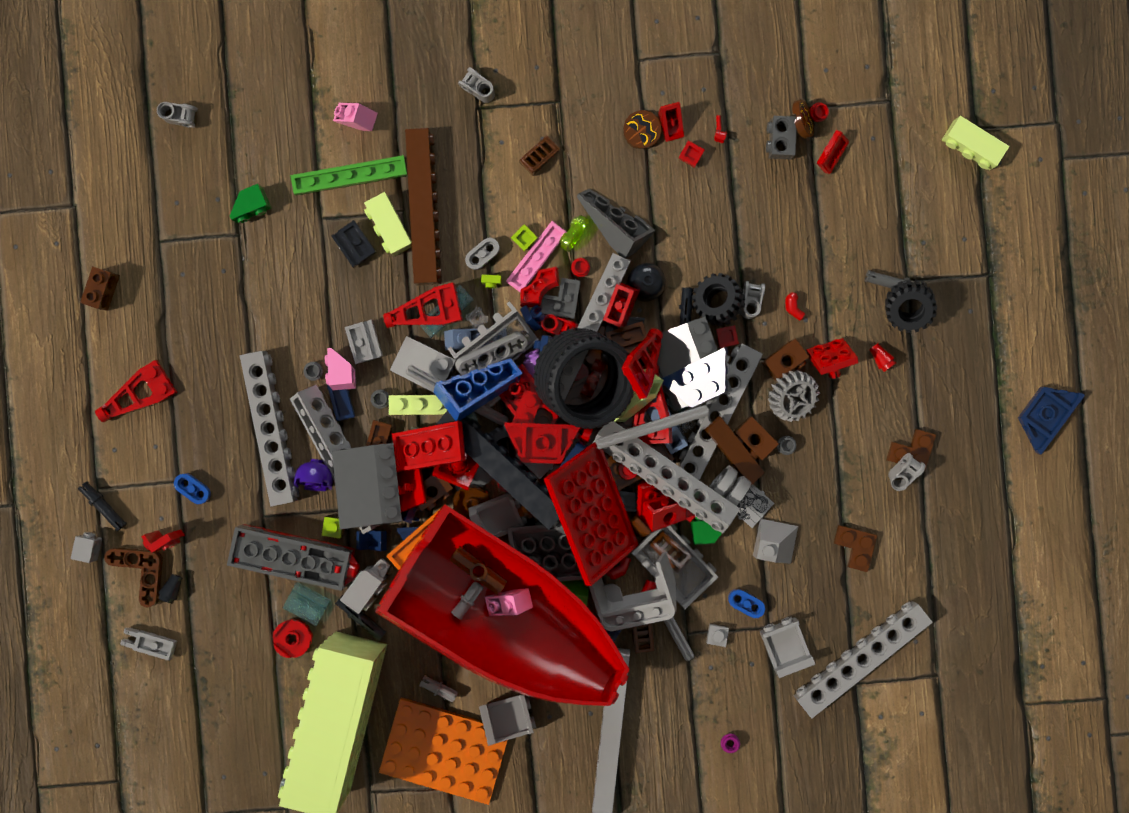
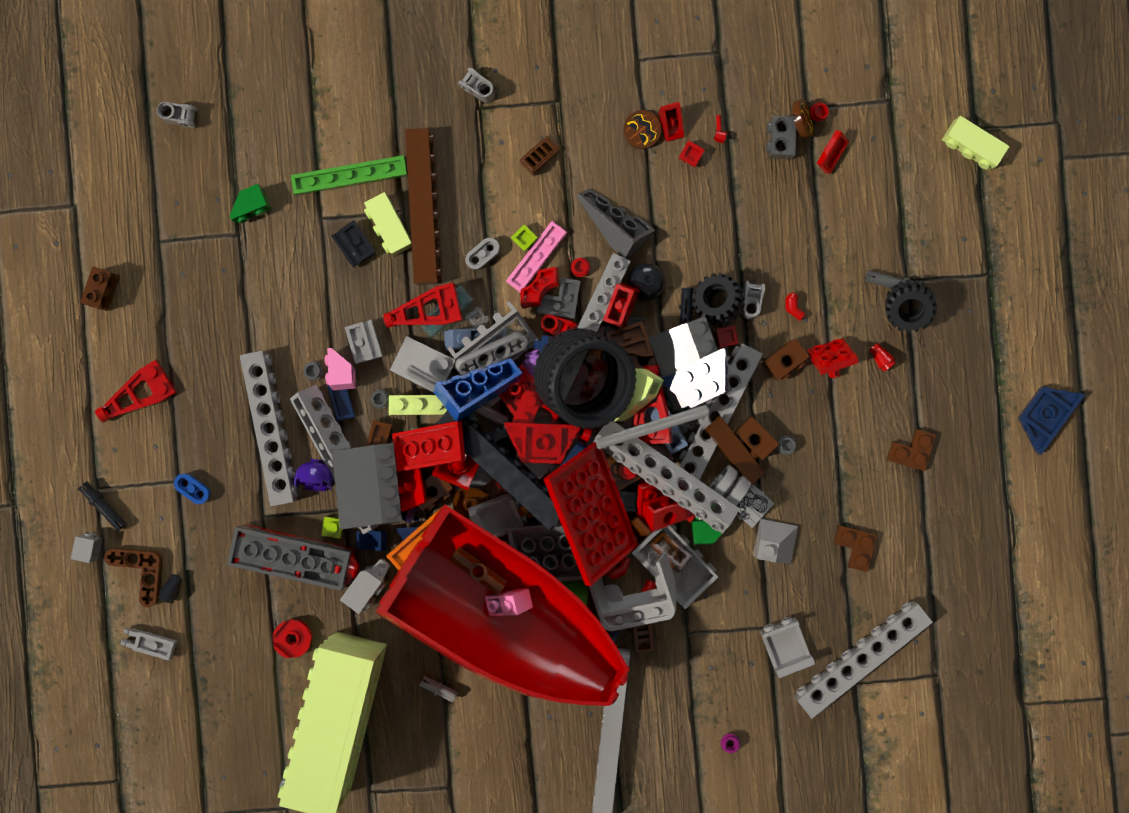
red bracket [141,529,185,553] -> none
clear light blue plate [283,582,331,626] -> none
bright pink slope [333,103,378,131] -> none
black pin [335,595,386,641] -> none
orange plate [379,697,508,805] -> none
light grey axle [452,582,483,619] -> none
light grey panel [479,694,536,746] -> none
lime plate [481,274,502,288] -> none
dark blue tile [520,305,546,331] -> none
clear neon green plate [560,215,588,252] -> none
red plate [622,328,663,399] -> none
light grey axle [664,617,694,661] -> none
light grey plate [706,624,729,647] -> none
blue plate [728,589,765,618] -> none
light grey gear [768,370,820,422] -> none
light grey piece [888,453,926,491] -> none

